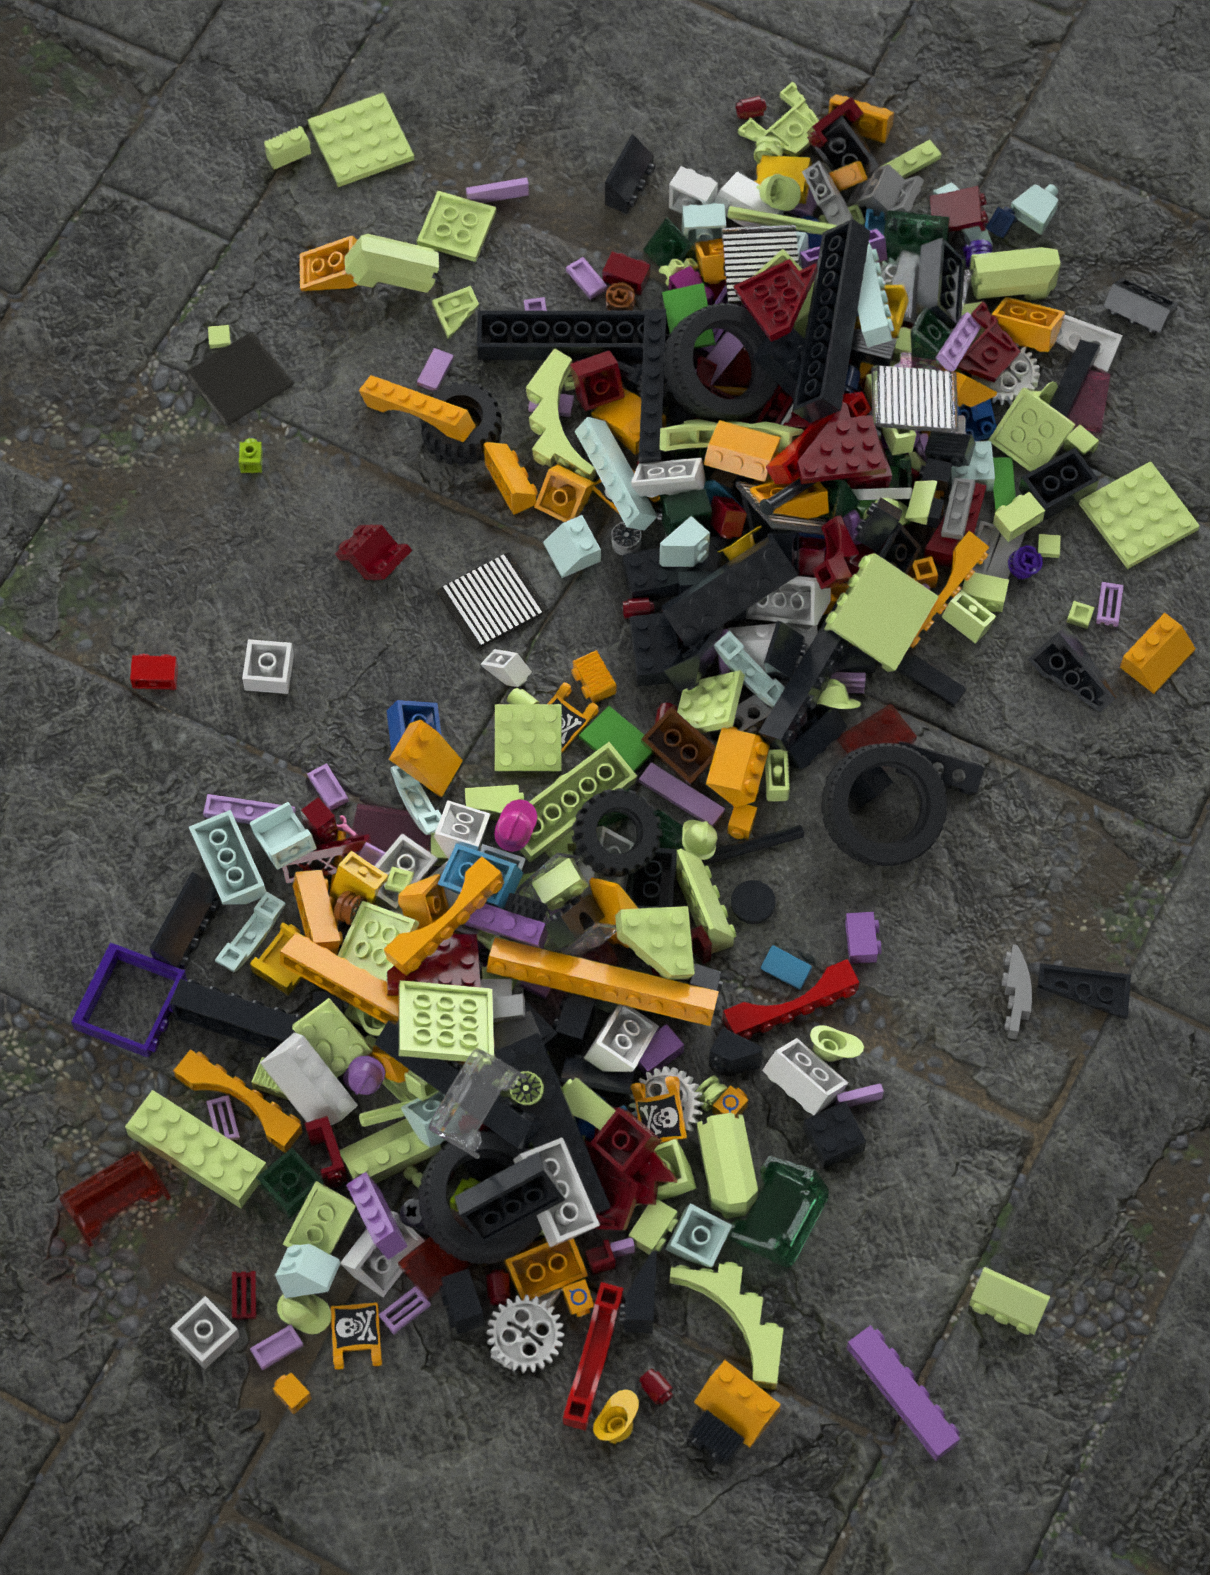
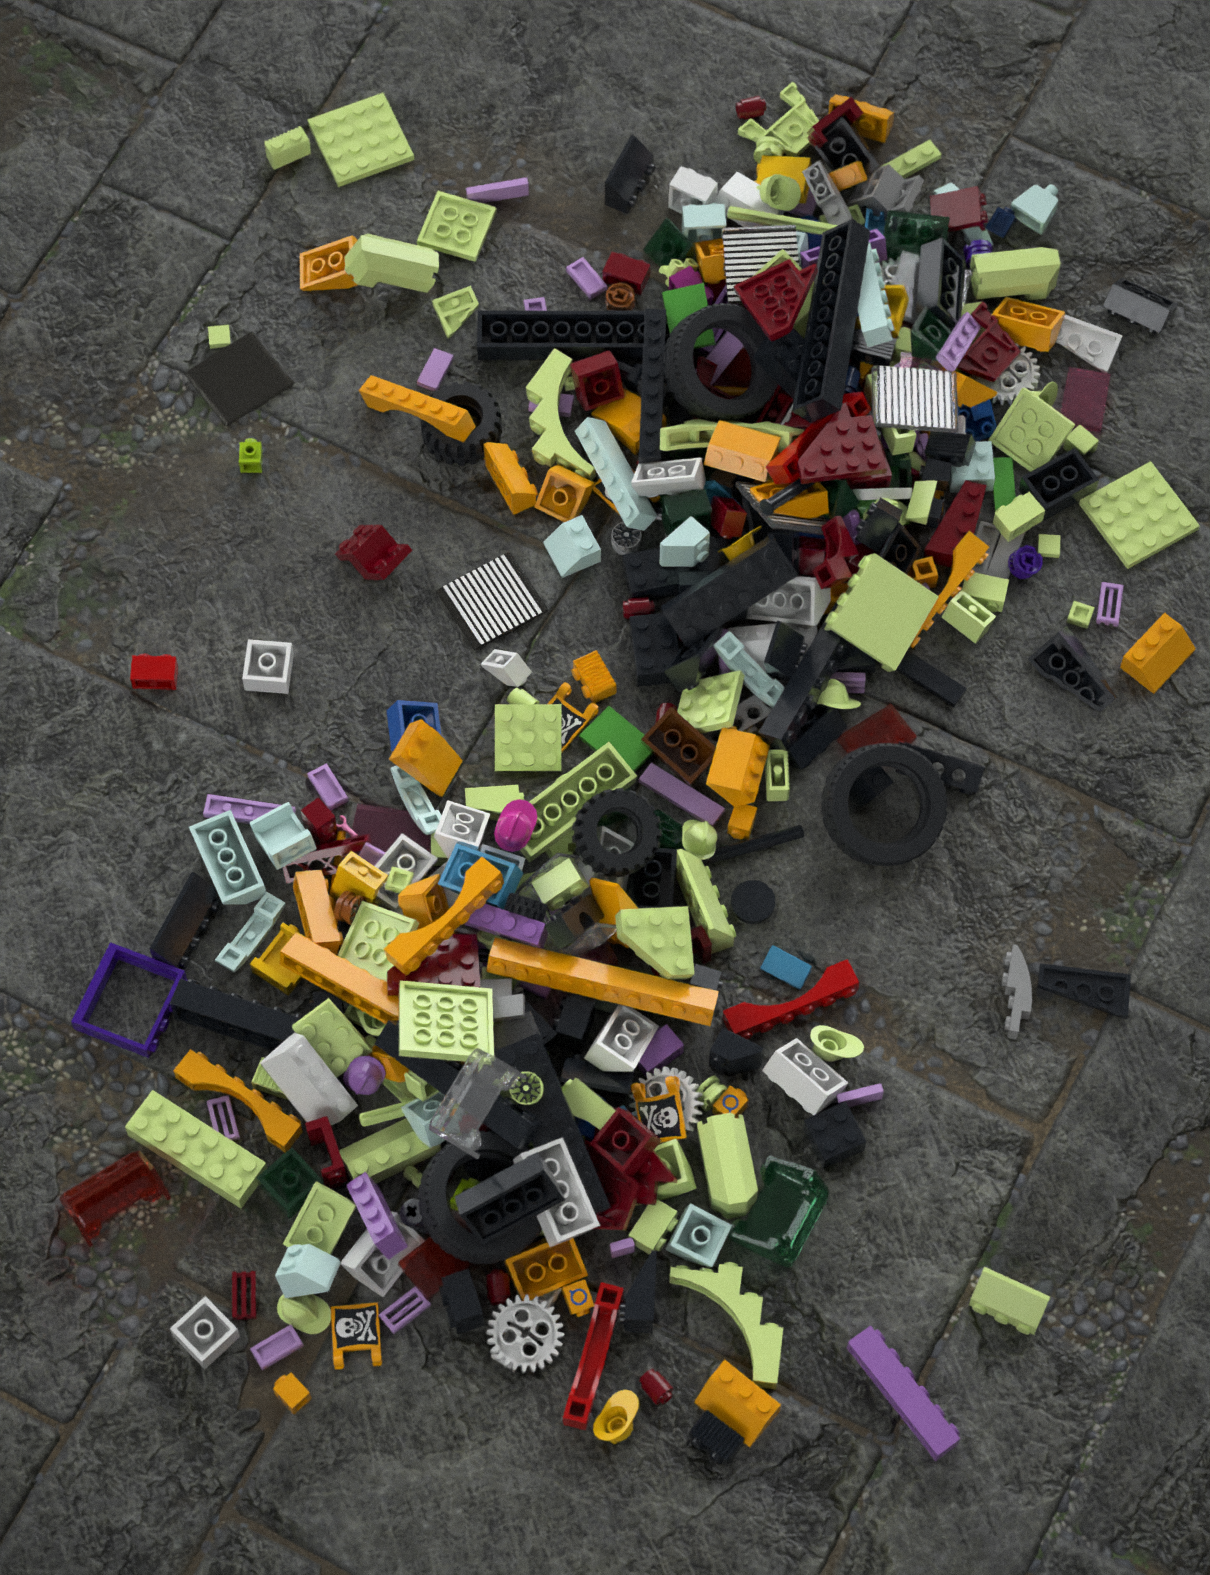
dark red panel [585,1239,615,1275] -> none
medium lavender brick [845,912,881,964] -> none
light grey tile [941,477,976,540] -> none
black tile [1050,339,1101,418] -> none

